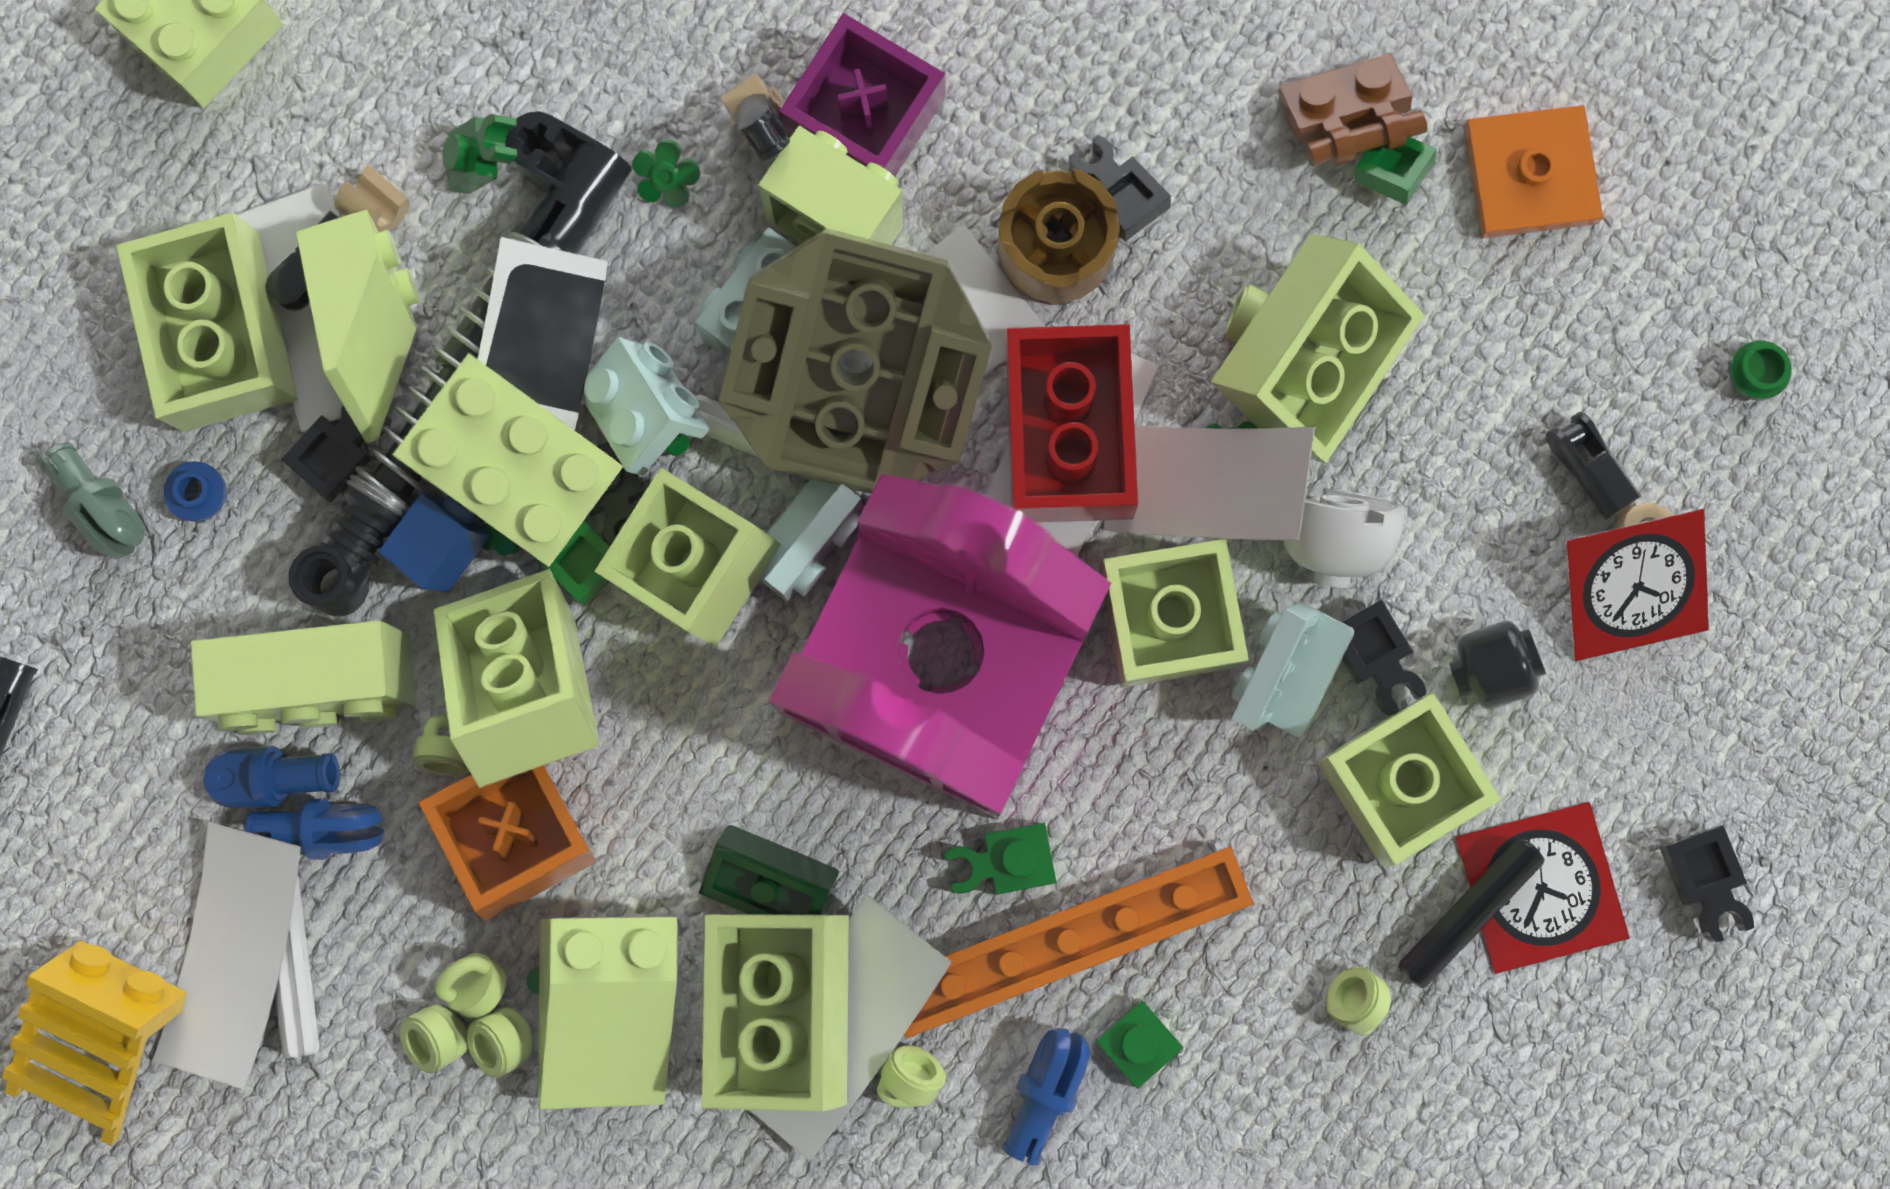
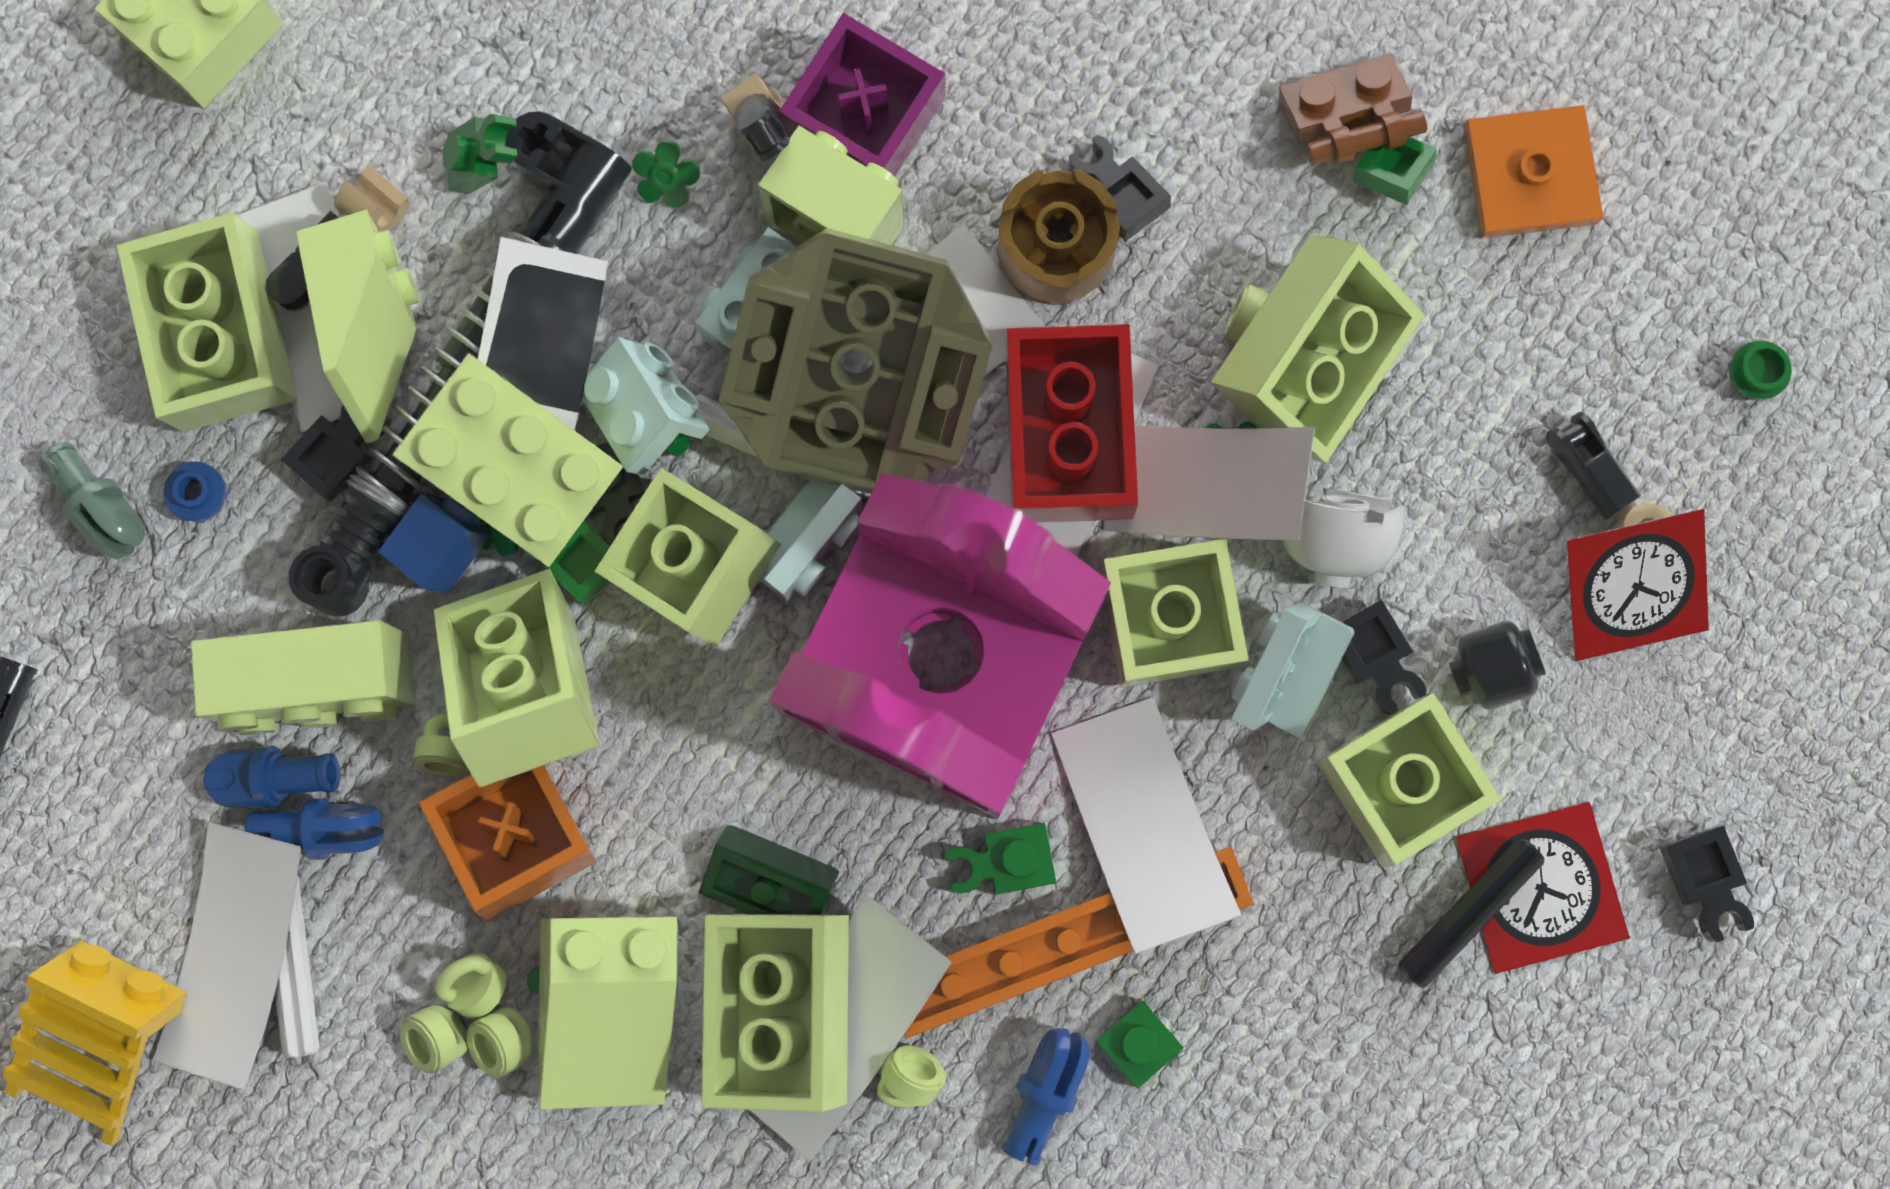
yellowish green tile [1326,967,1391,1036] -> none
none -> white sticker [1051,697,1242,954]

